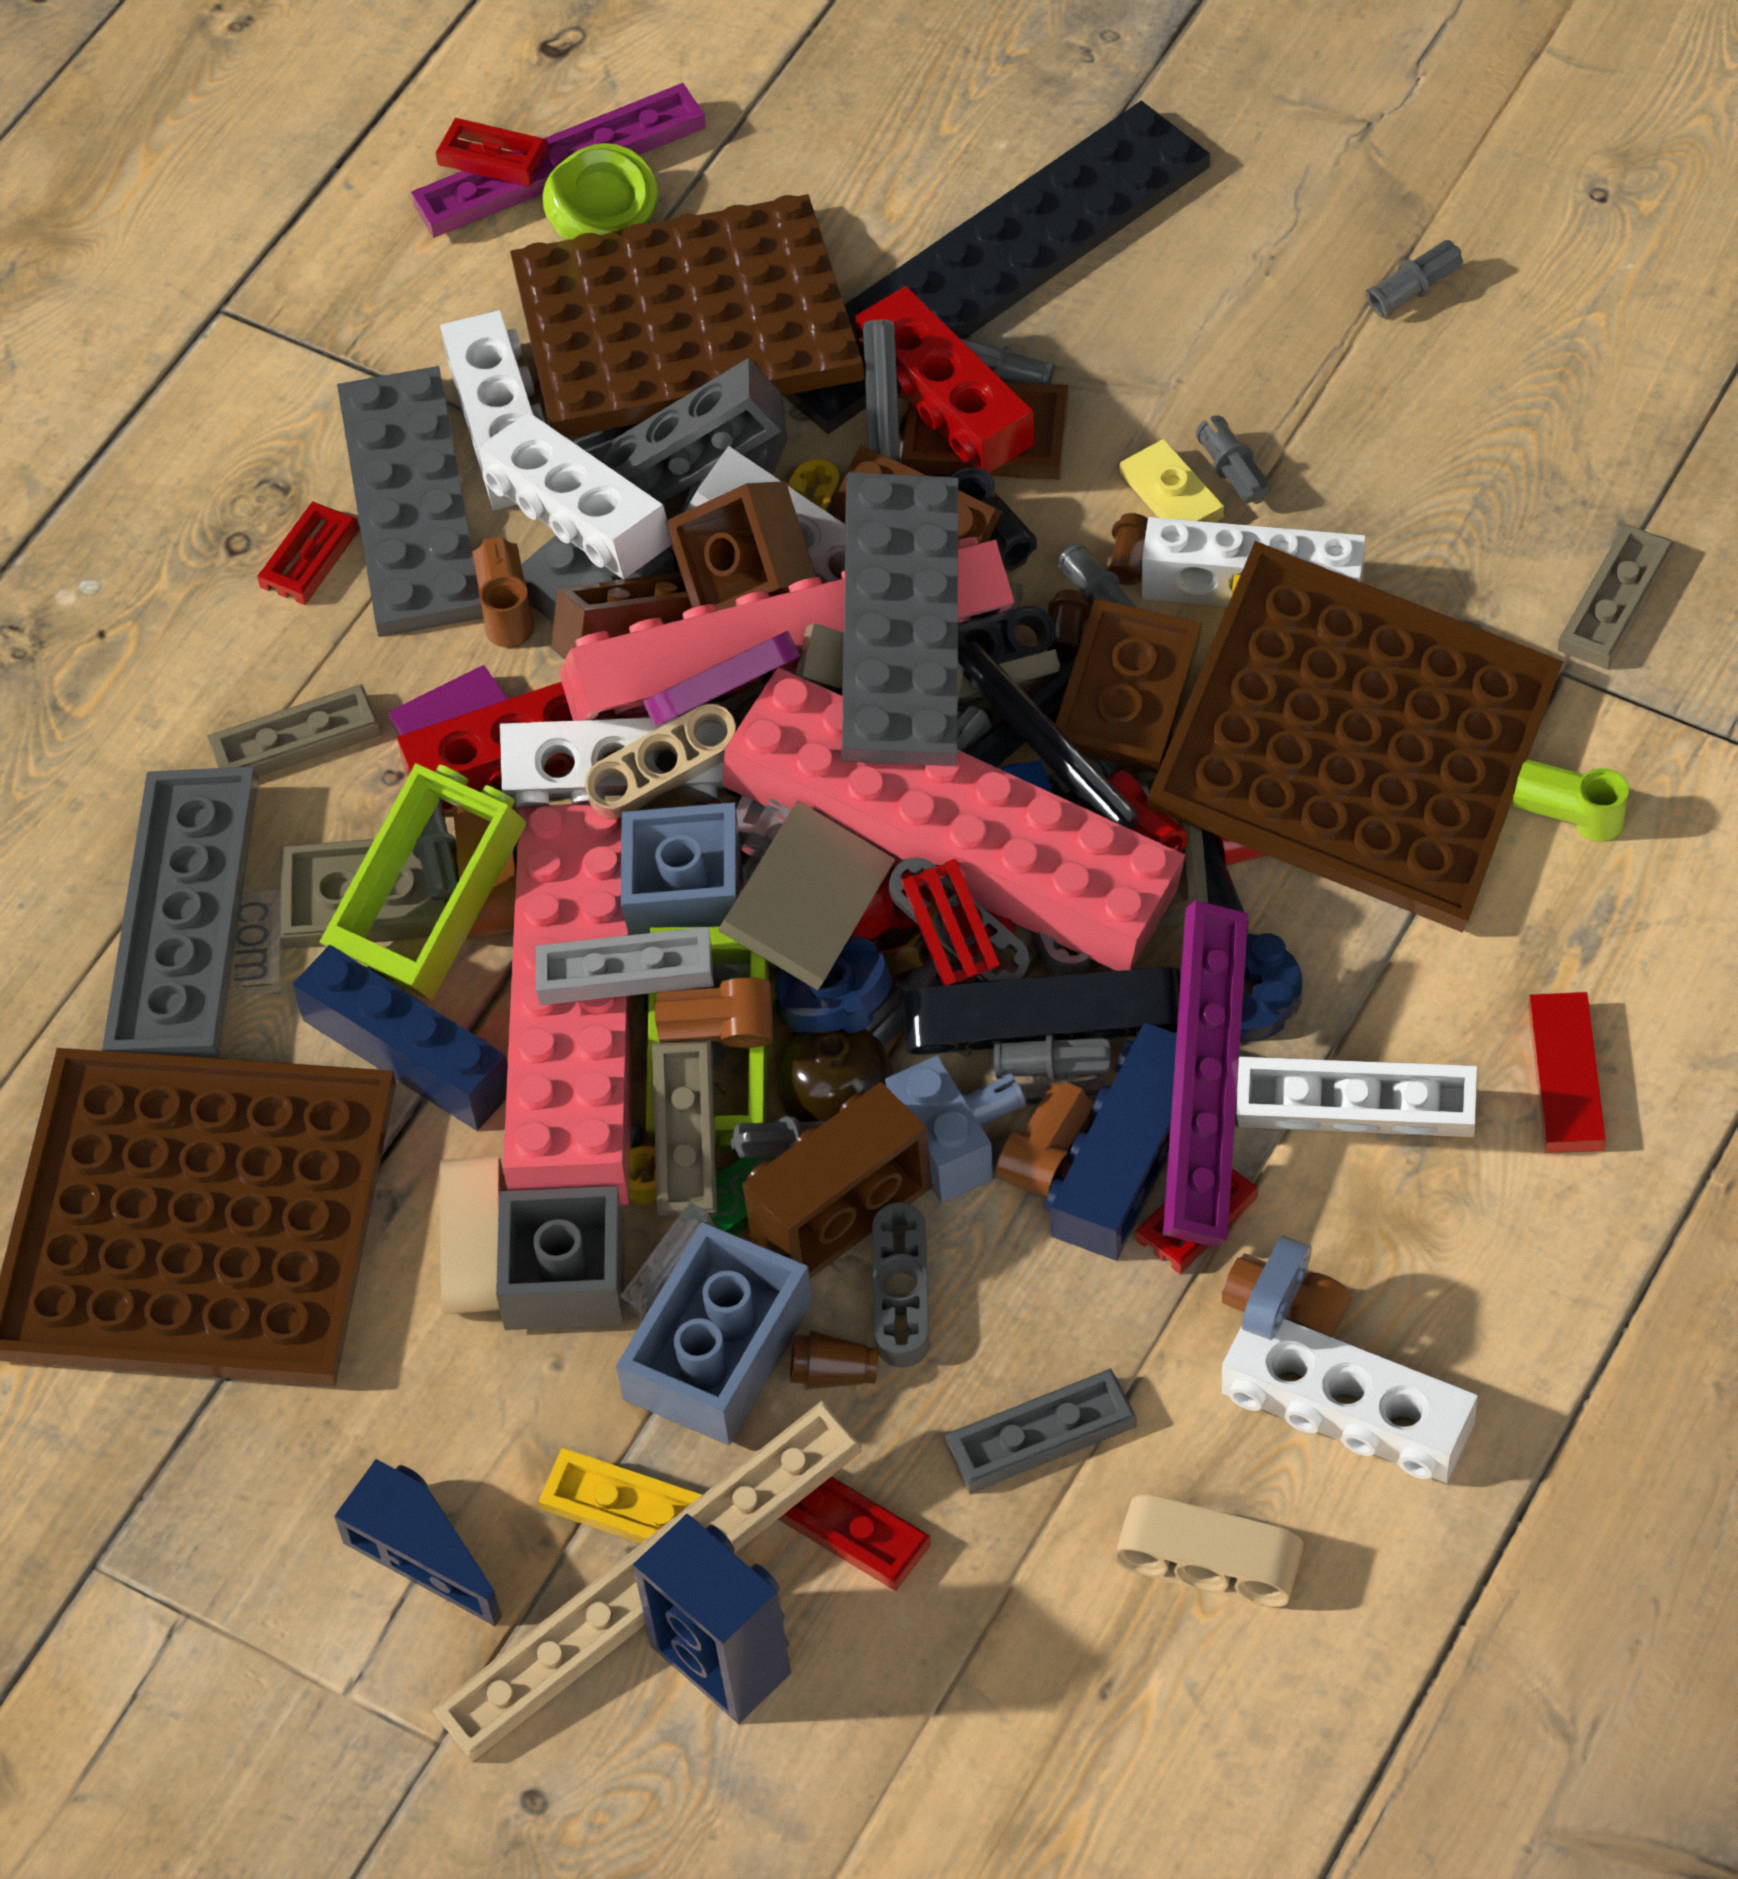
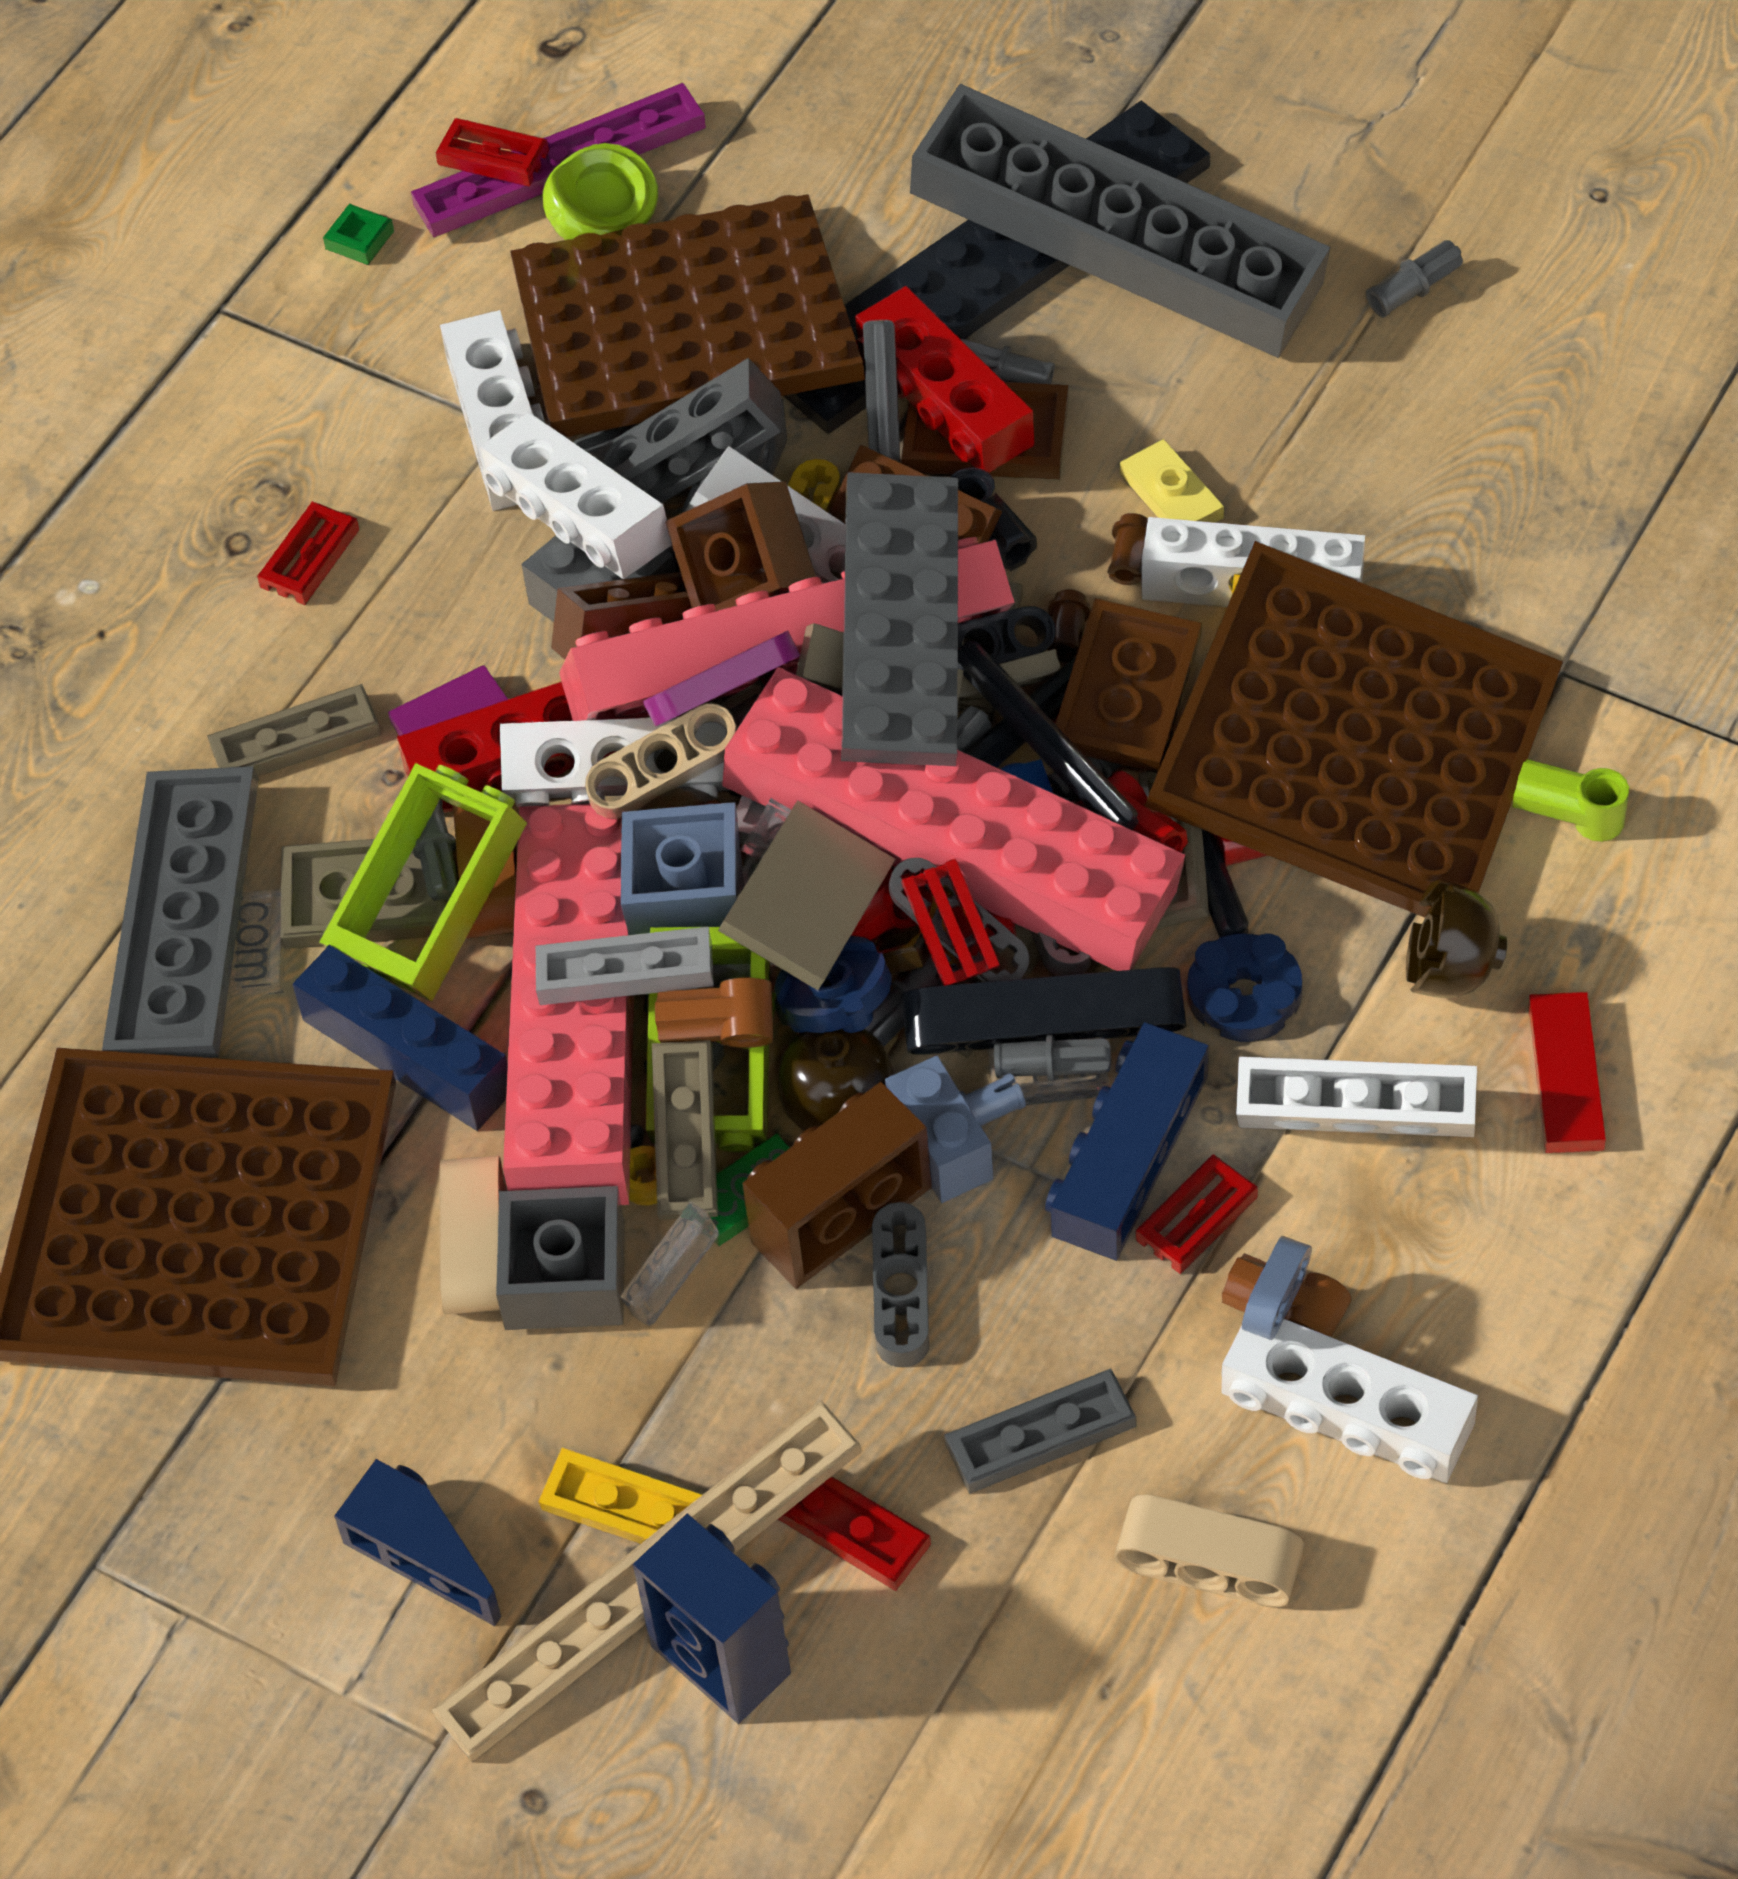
dark grey plate [337,366,483,637] -> none
dark orange piece [472,536,533,647] -> none
sand blue brick [616,1222,813,1446] -> none
dark grey axle [731,1116,826,1158] -> none
reddish brown cone [790,1330,878,1390] -> none
dark orange piece [996,1082,1095,1199] -> none
dark grey axle [1058,543,1137,608] -> none
magenta plate [1163,900,1248,1247] -> none
dark grey axle [1196,415,1270,504] -> none
dark tan tile [1557,523,1675,670] -> none
none -> green tile [323,204,394,265]
none -> dark grey brick [910,84,1331,358]
none -> dark brown cylinder [1406,880,1507,998]

